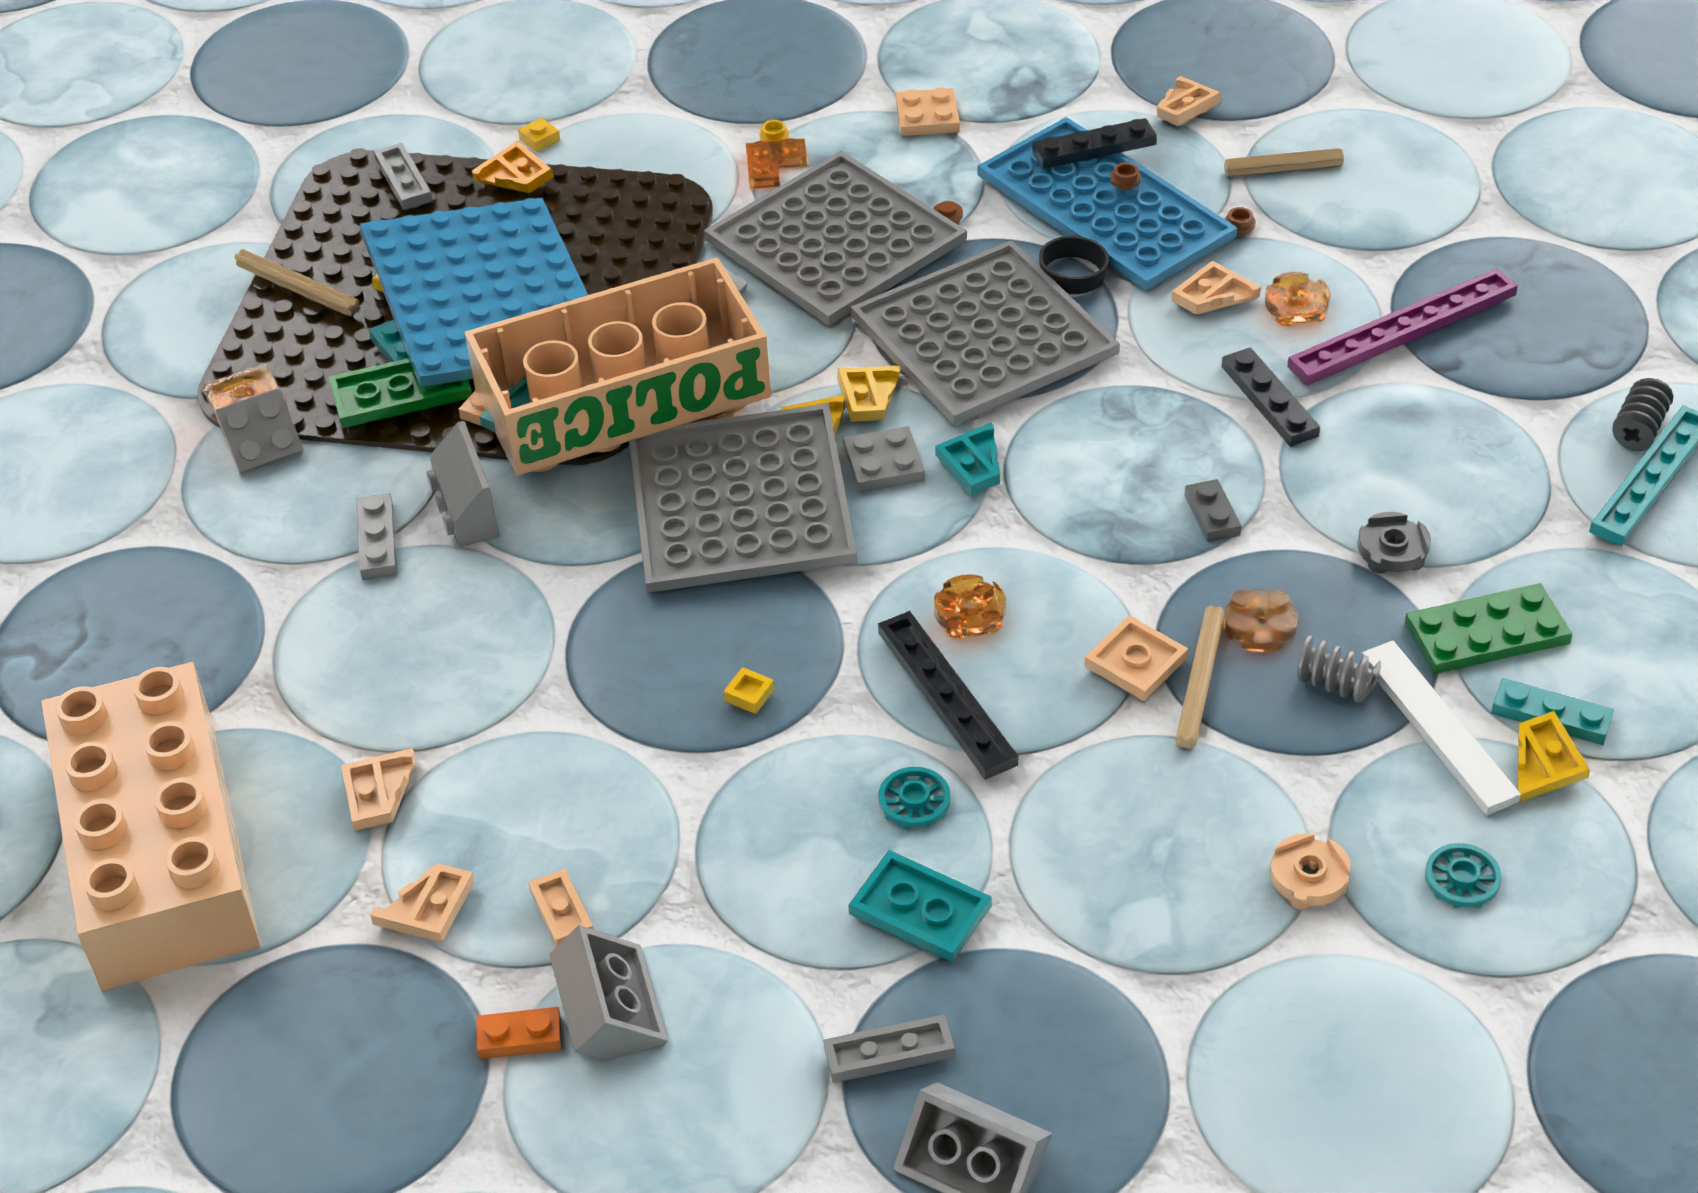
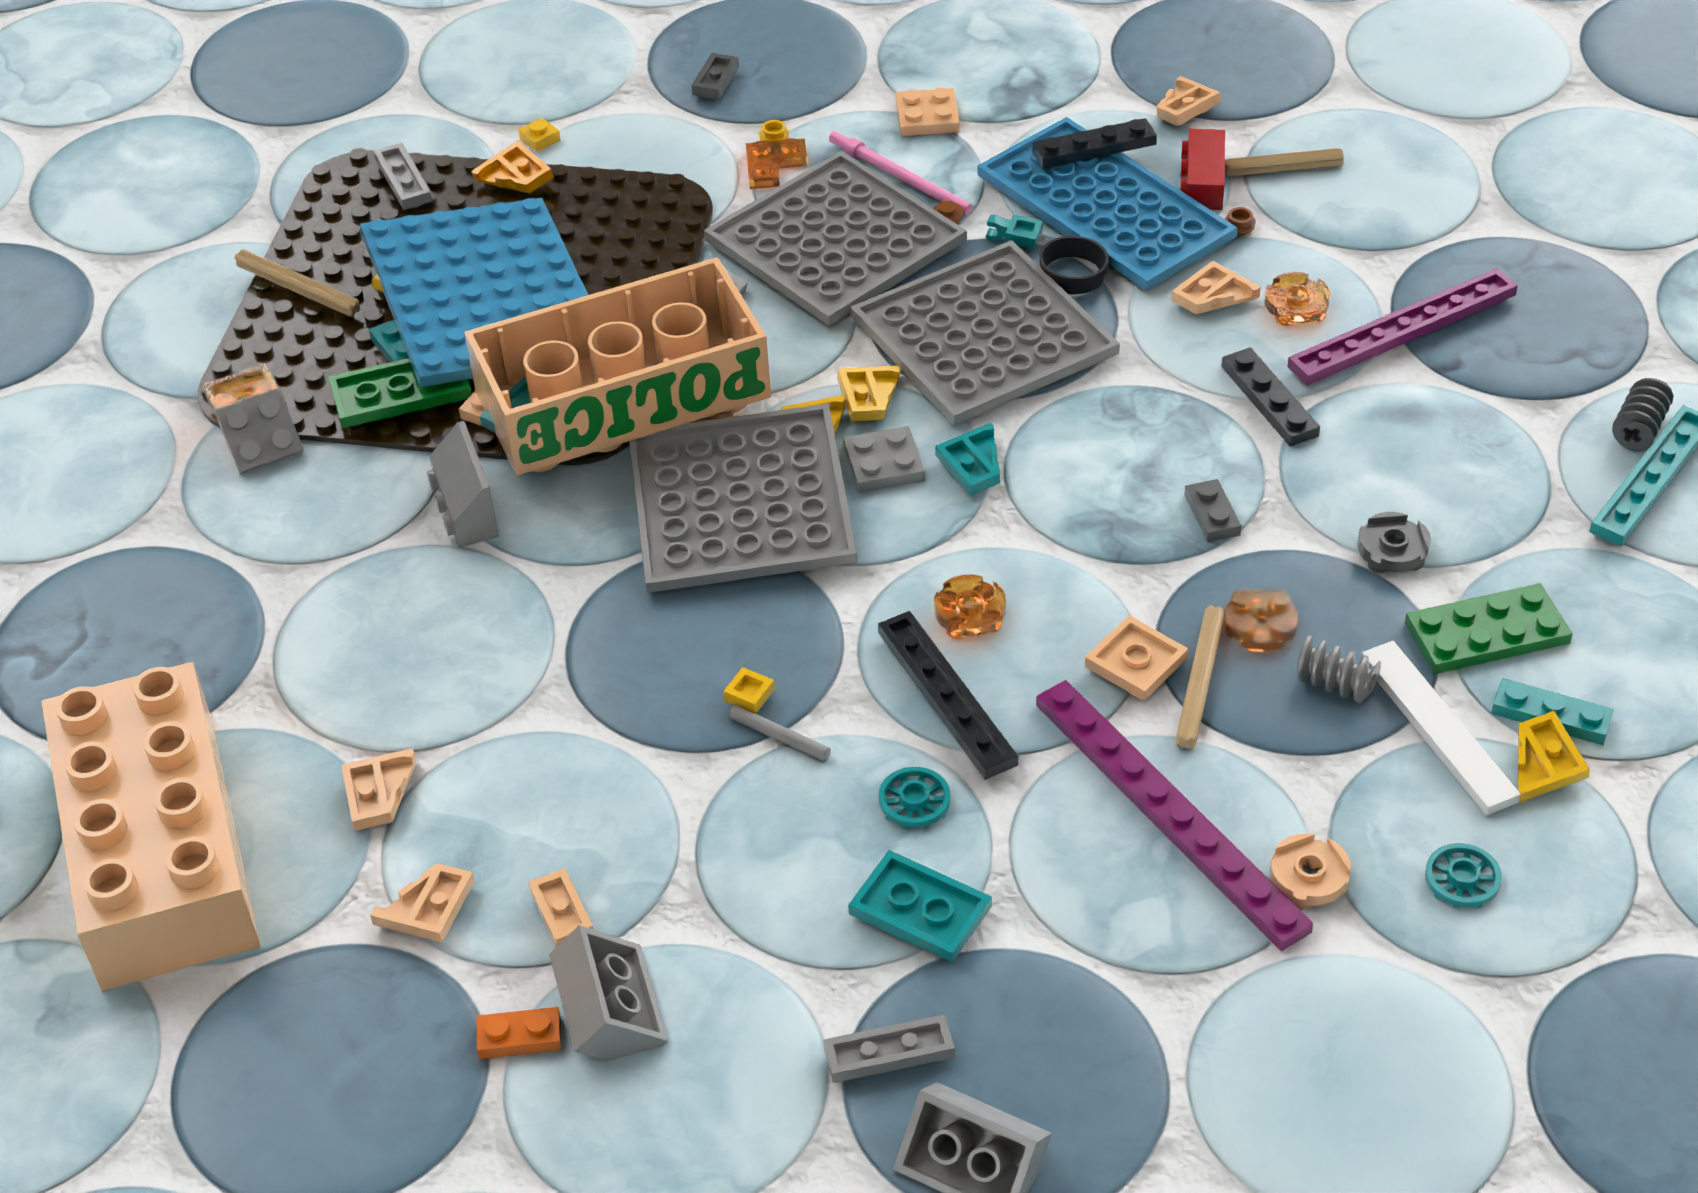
light grey plate [356,493,397,580] -> none
dark orange plate [1110,162,1141,191] -> none
none -> dark grey plate [691,53,739,99]
none -> light grey bar [729,705,831,762]
none -> bright pink bar [829,131,973,215]
none -> teal plate [985,214,1043,249]
none -> magenta plate [1036,680,1313,952]
none -> red brick [1180,128,1225,210]

